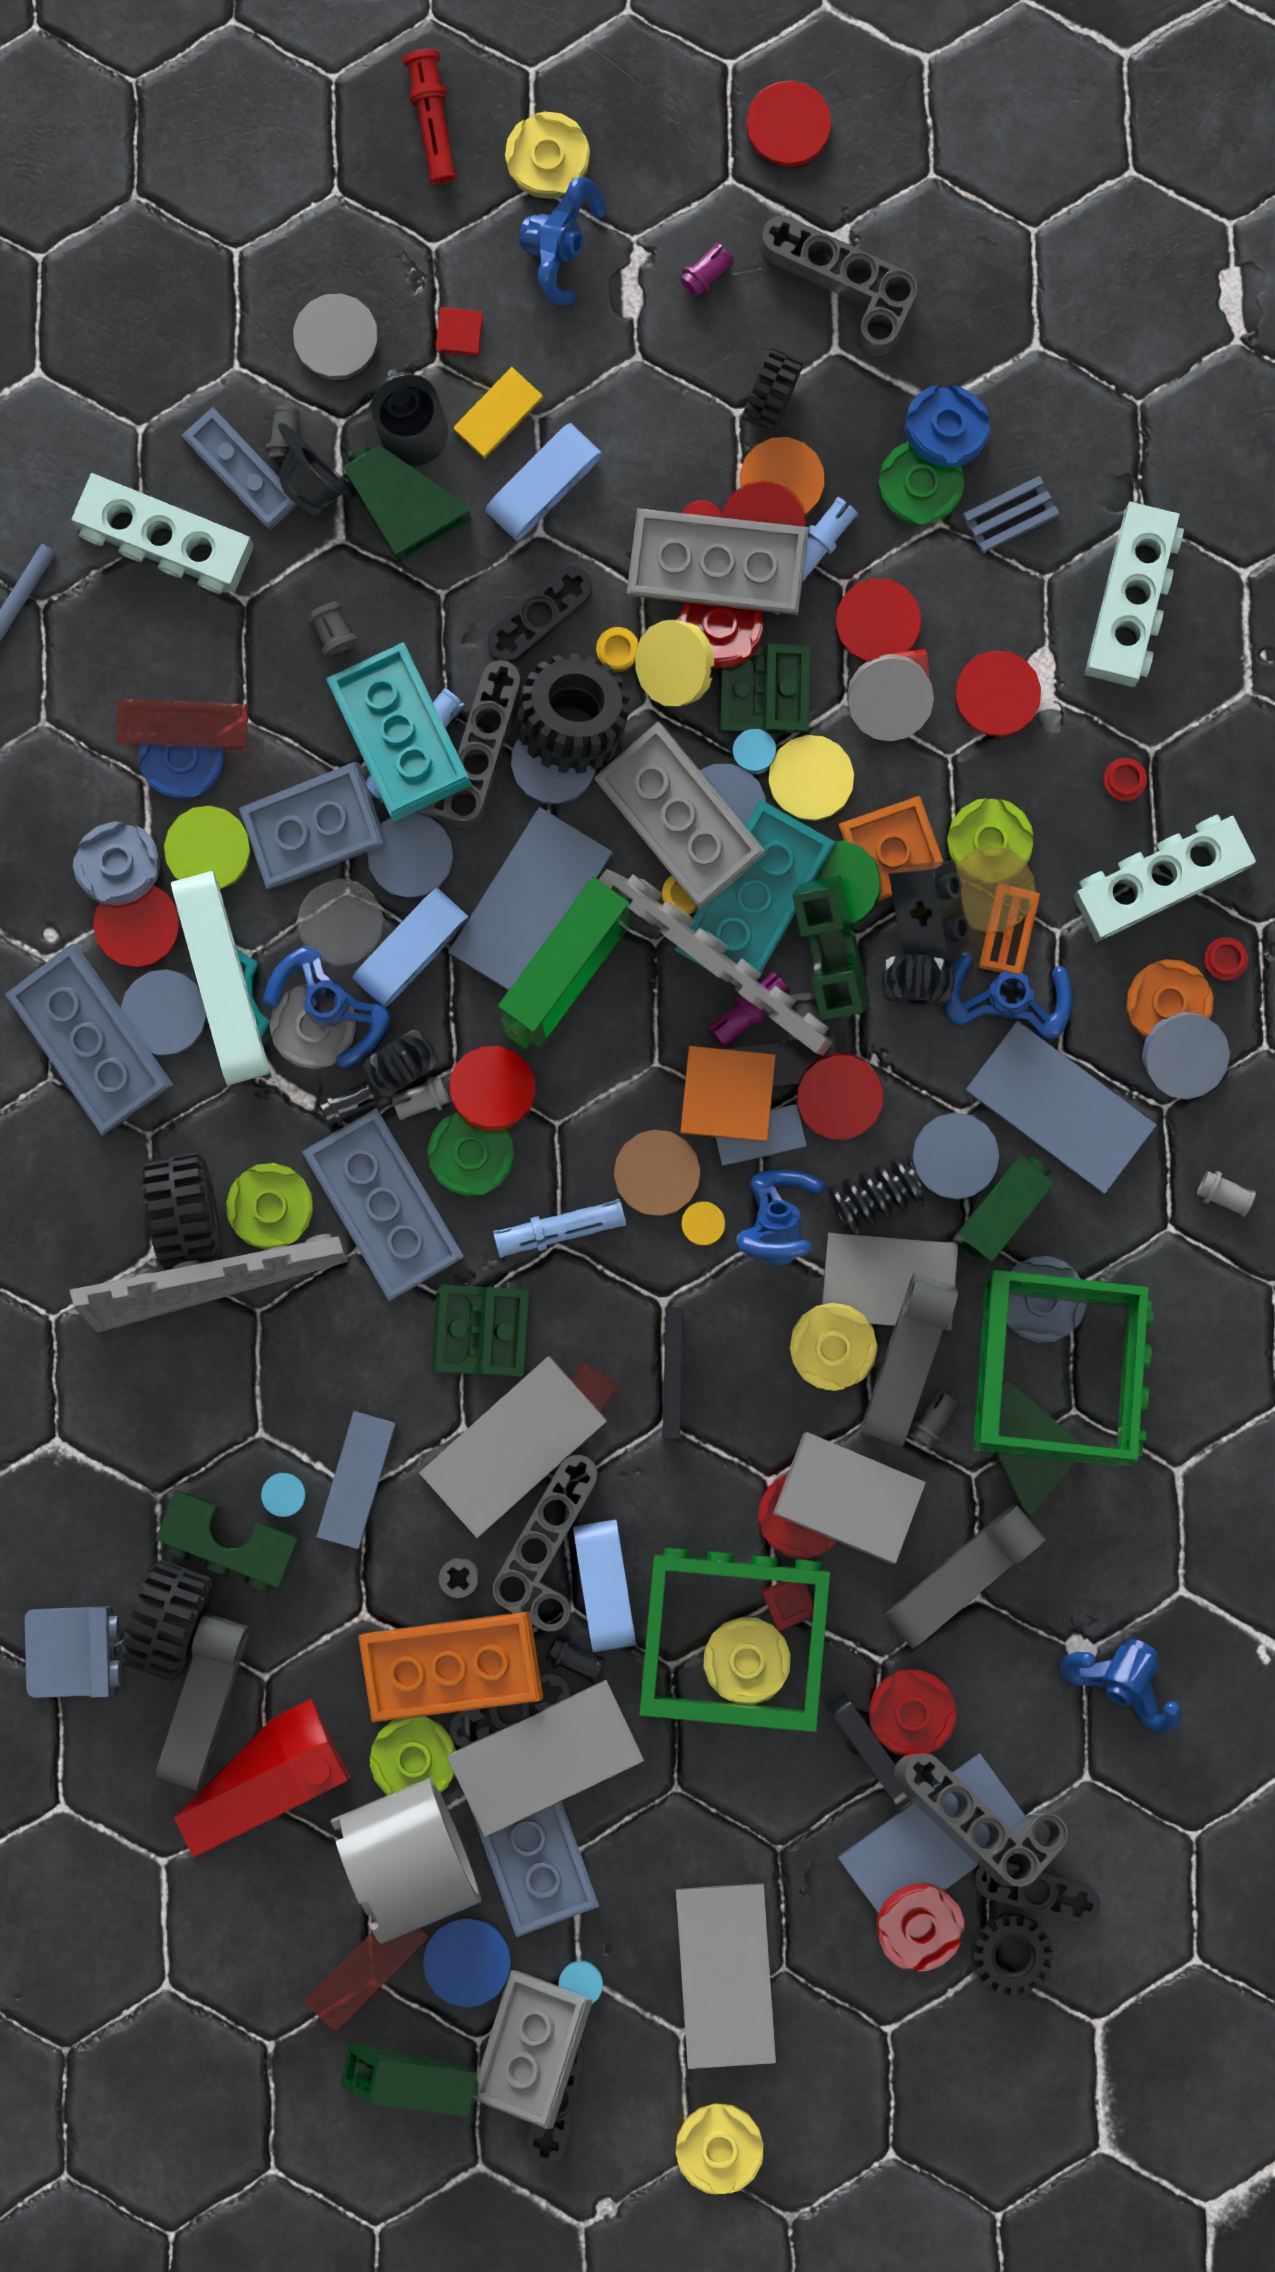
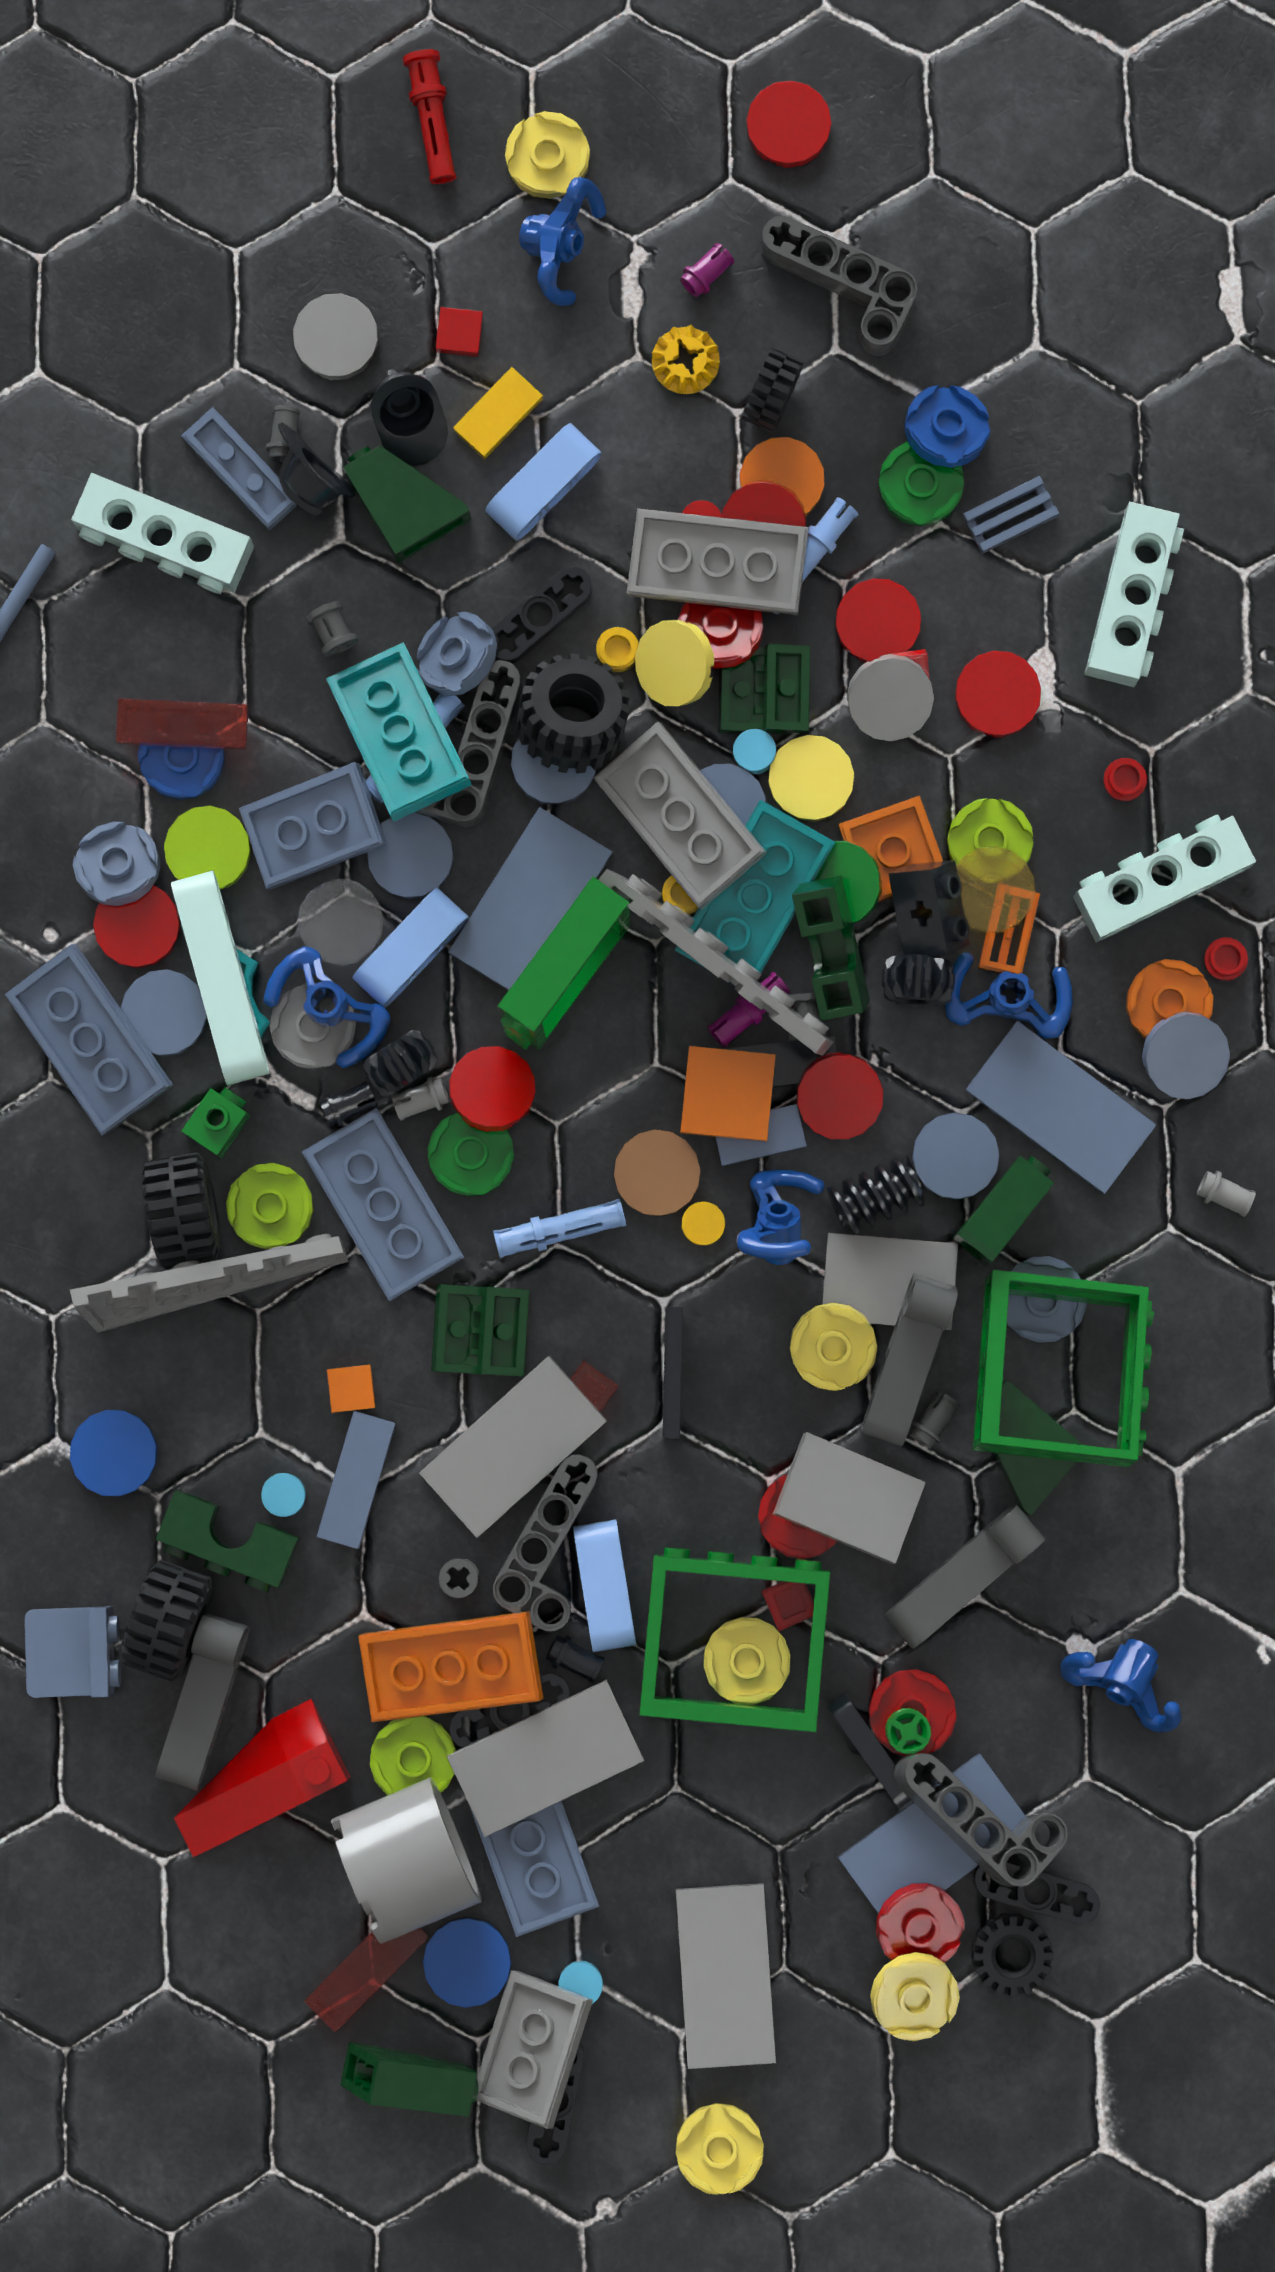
none -> blue tile [70,1410,158,1496]
none -> green brick [181,1088,250,1159]
none -> orange tile [327,1364,376,1413]
none -> sand blue tile [417,611,497,696]
none -> yellow gear [652,325,720,394]
none -> light yellow tile [870,1952,960,2041]
none -> green wheel [885,1708,931,1754]

